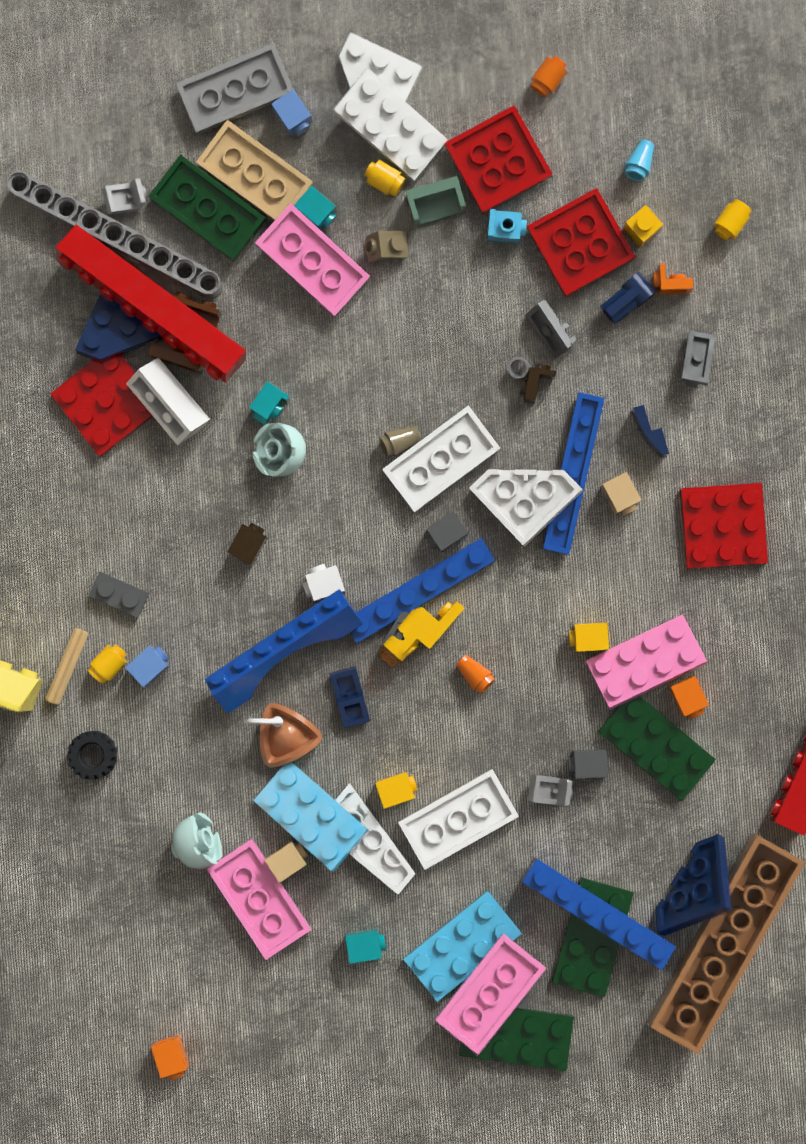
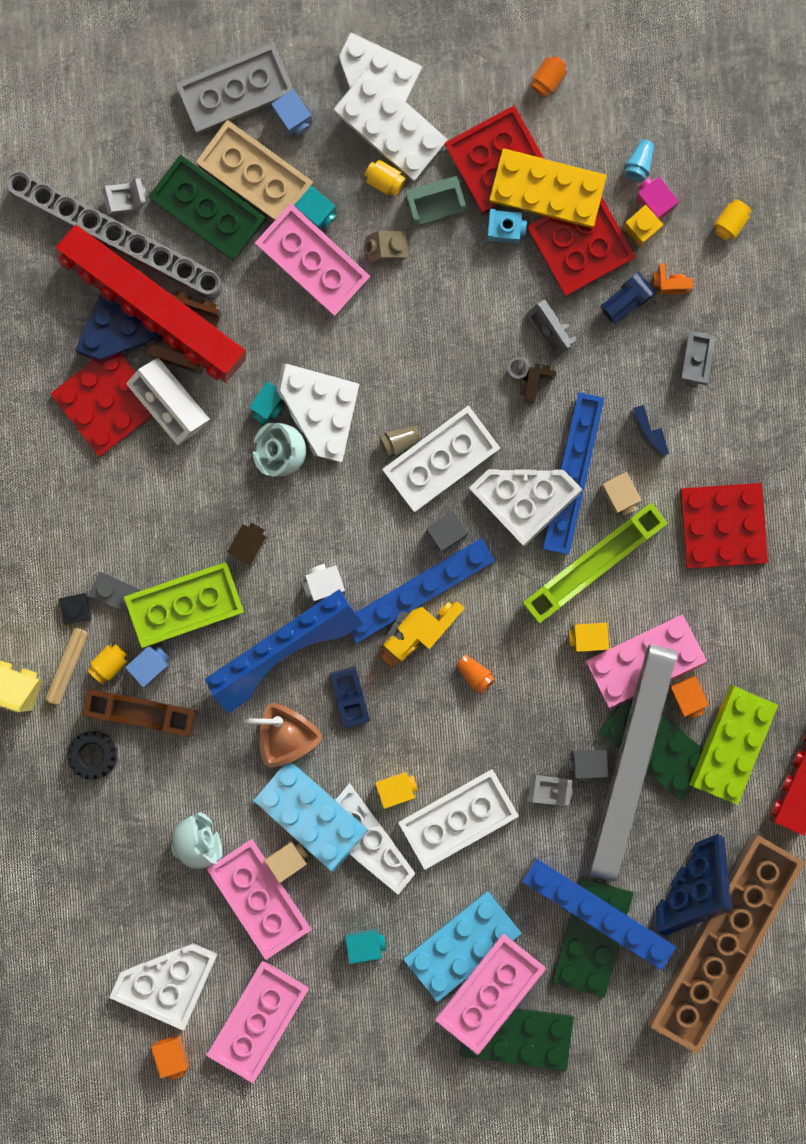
none -> black plate [59,593,92,625]
none -> reddish brown arch [82,689,198,737]
none -> white plate [109,943,217,1031]
none -> lime plate [124,561,244,648]
none -> bright pink plate [207,960,309,1083]
none -> white plate [277,364,359,462]
none -> yellow plate [489,148,607,229]
none -> lime arch [522,502,668,624]
none -> light grey beam [588,644,677,882]
none -> dark pink brick [635,176,679,220]
none -> lime plate [689,684,778,805]

